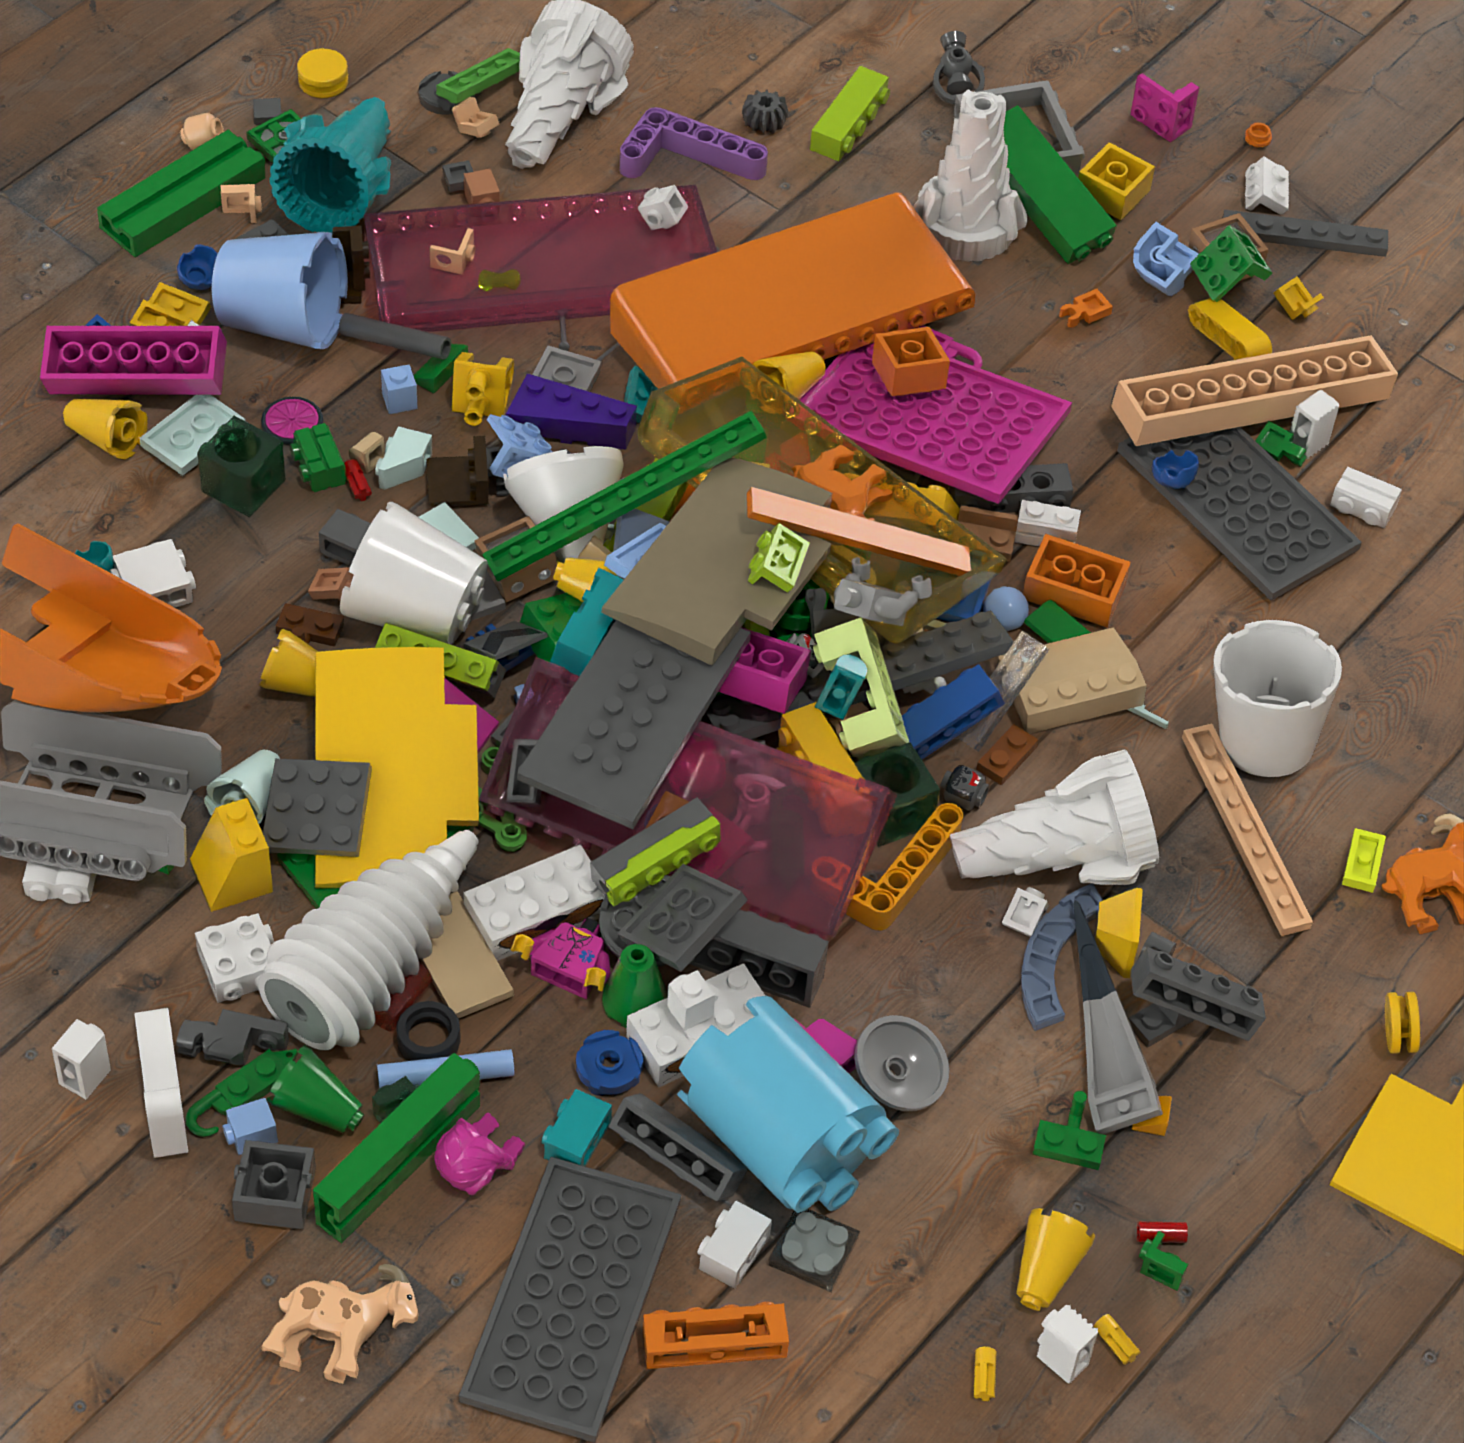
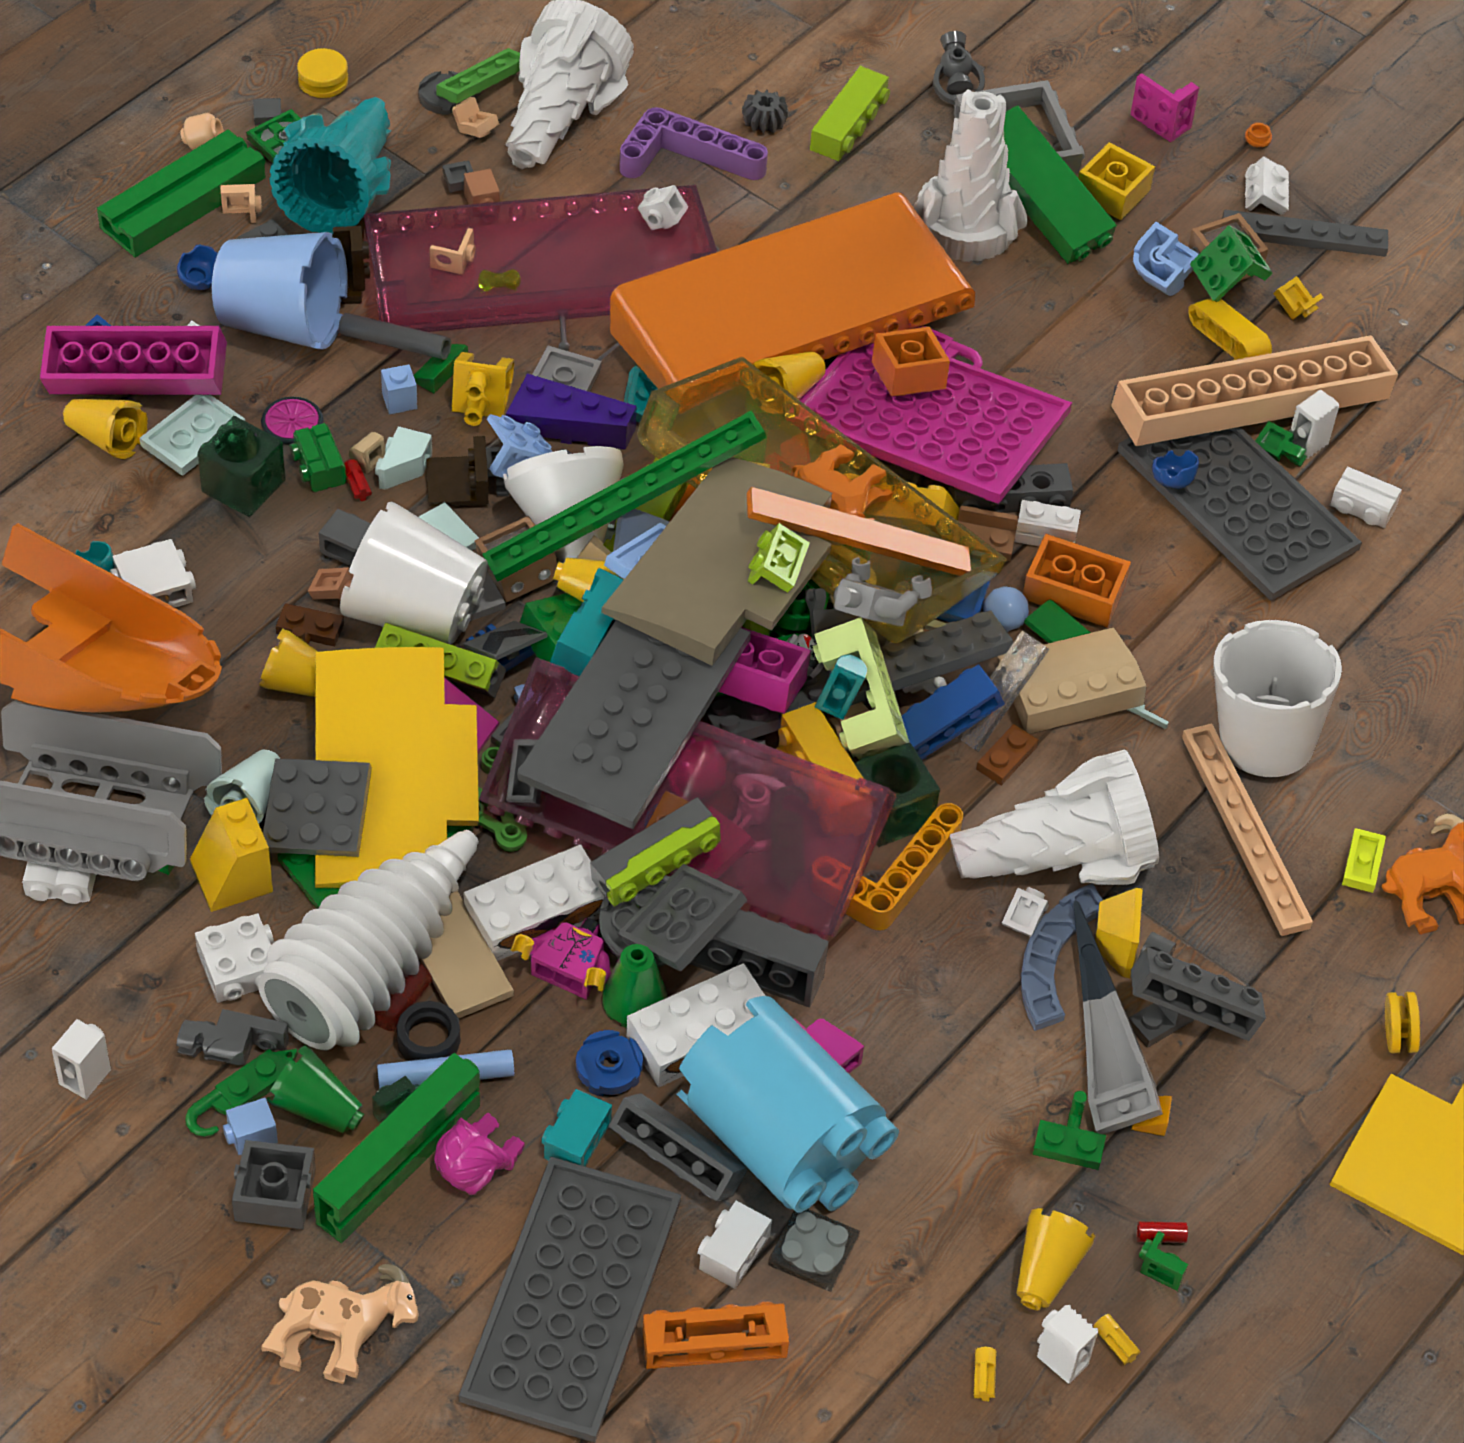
yellow slope [130,282,212,326] -> none
white beam [134,1008,188,1158] -> none
white brick [667,970,715,1031] -> none
light grey dish [855,1015,949,1111] -> none
dark grey head [940,765,990,811] -> none
orange plate [1059,289,1113,327] -> none

